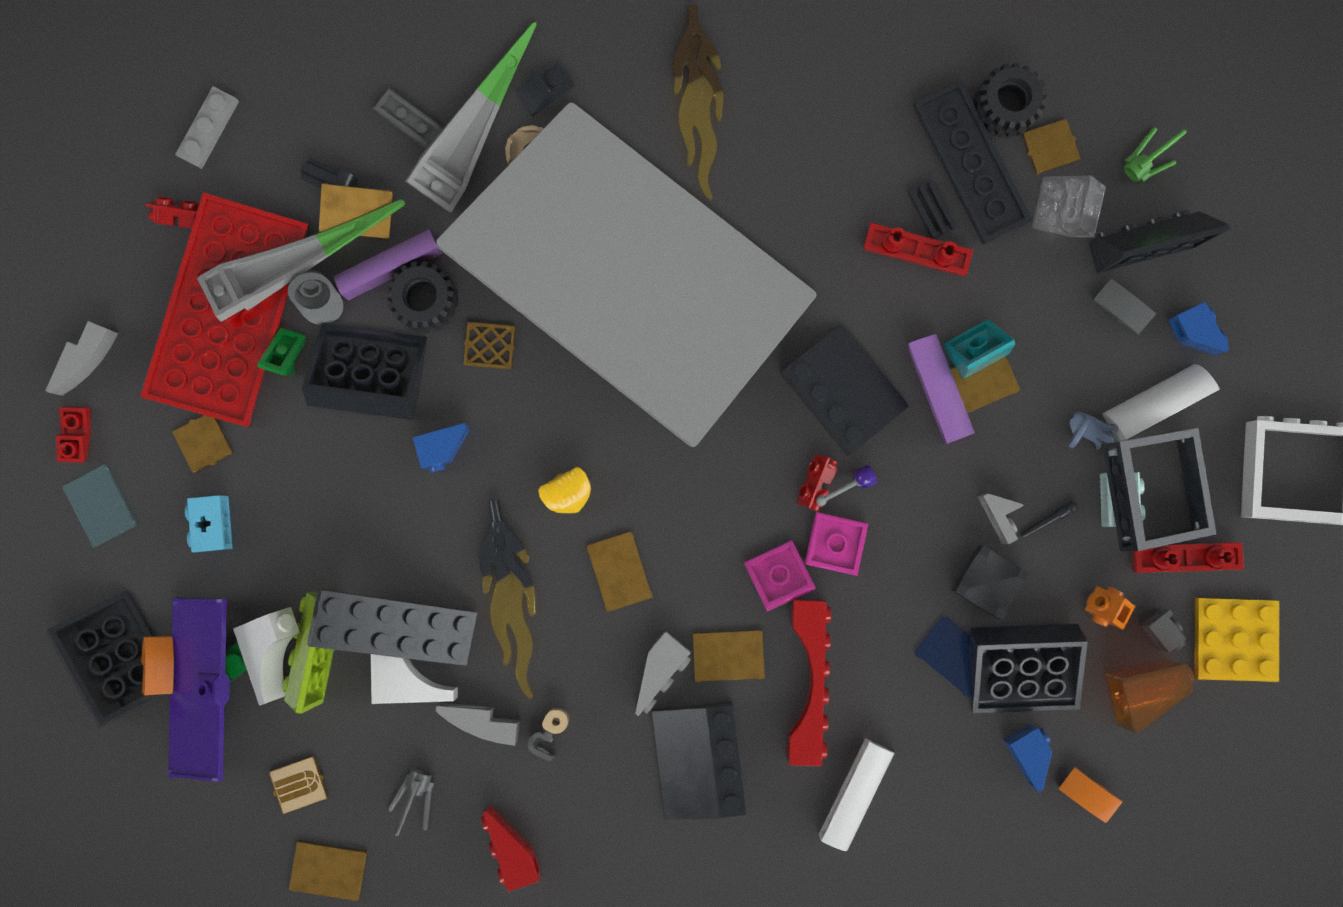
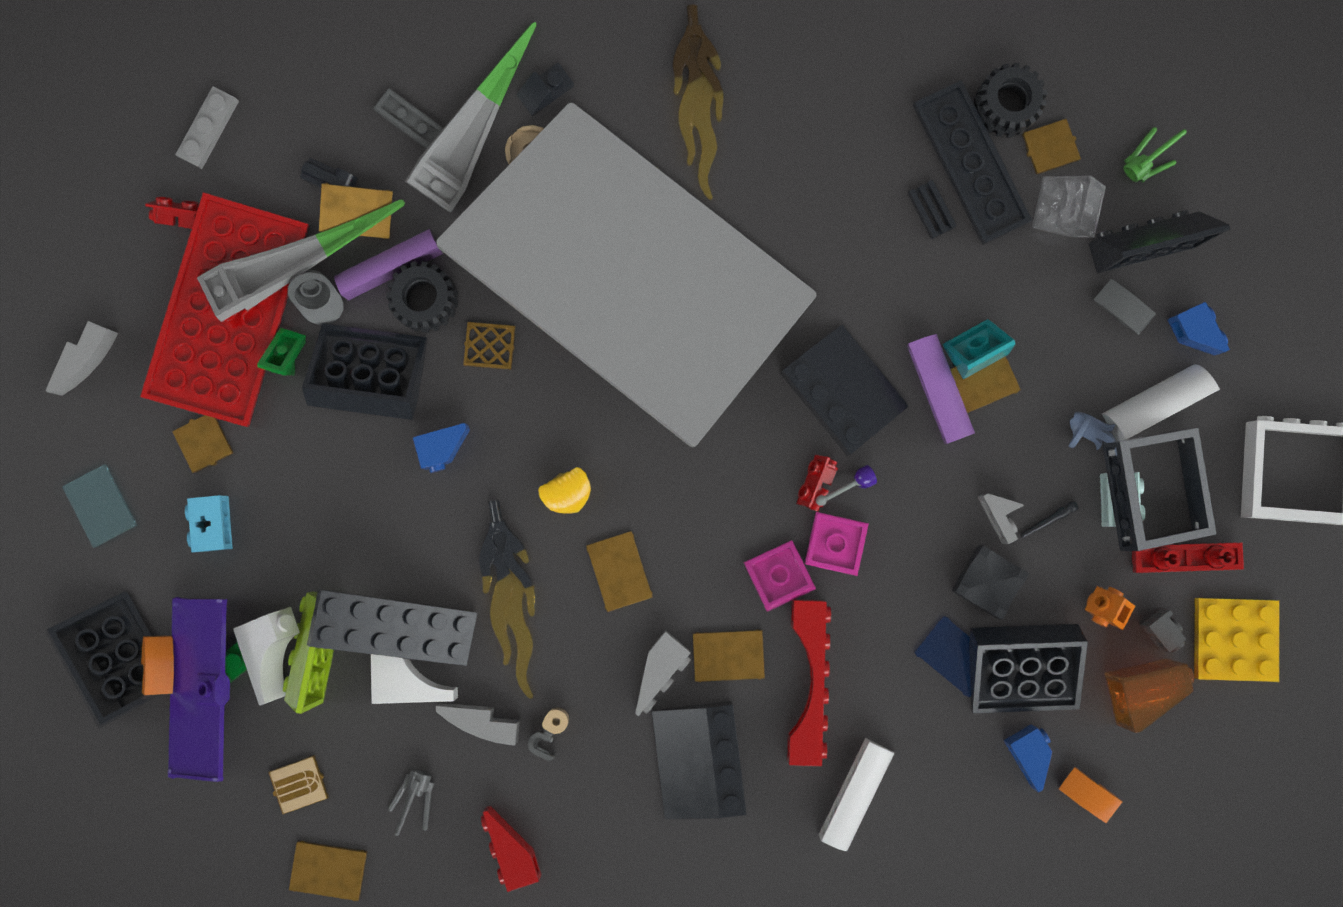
red slope [56,406,91,463] -> none
red plate [863,223,973,277] -> none

